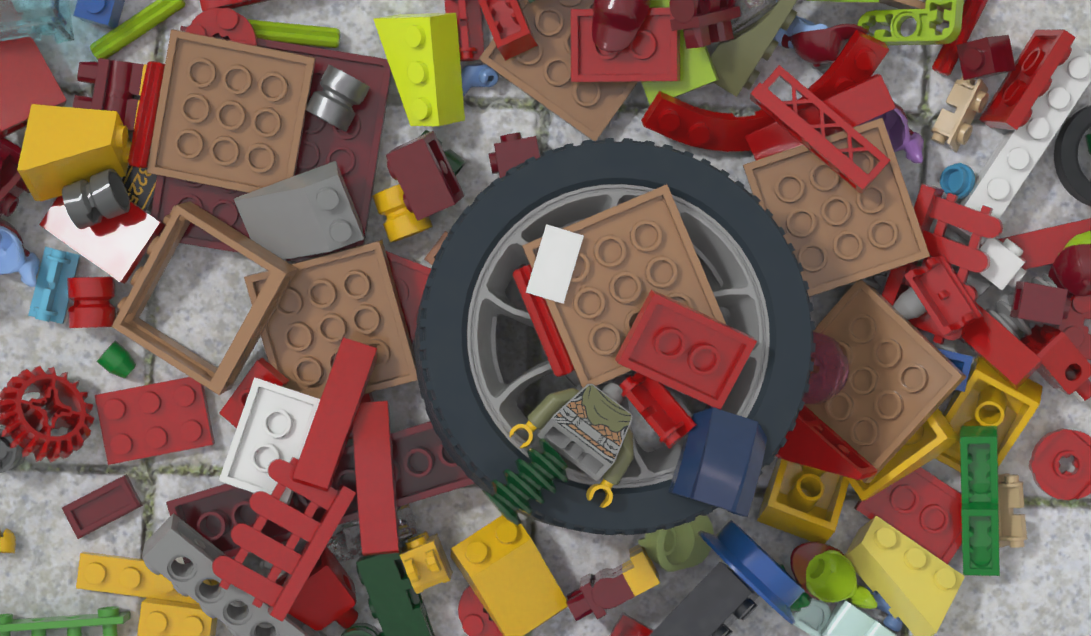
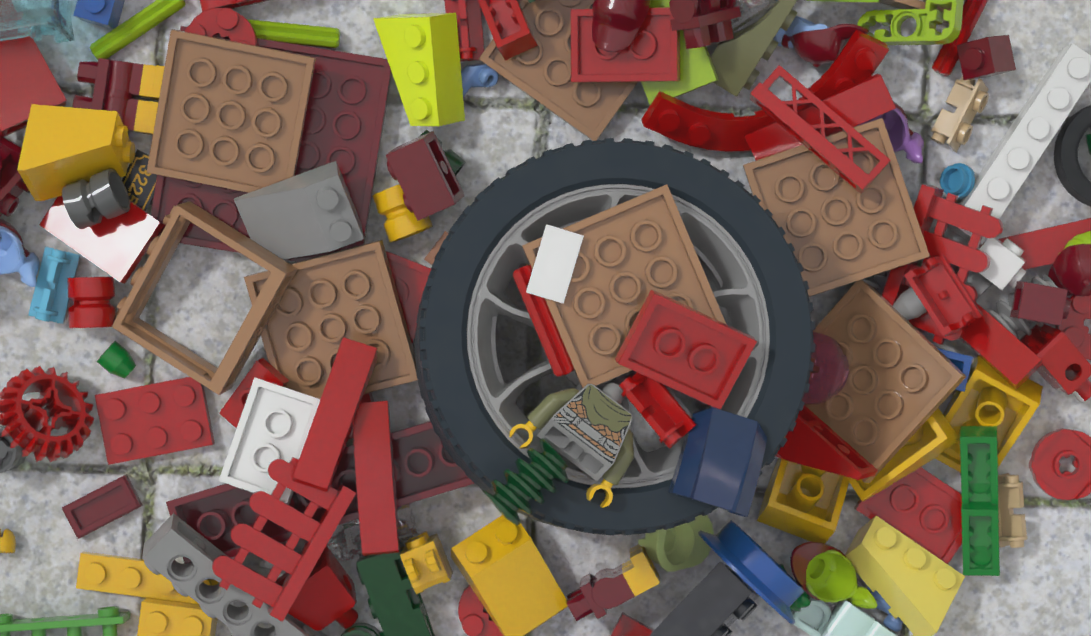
red axle [128,61,165,168] -> none
flat silver wheel [306,65,370,132] -> none
dark red brick [488,133,540,178] -> none
red plate [979,29,1076,130] -> none

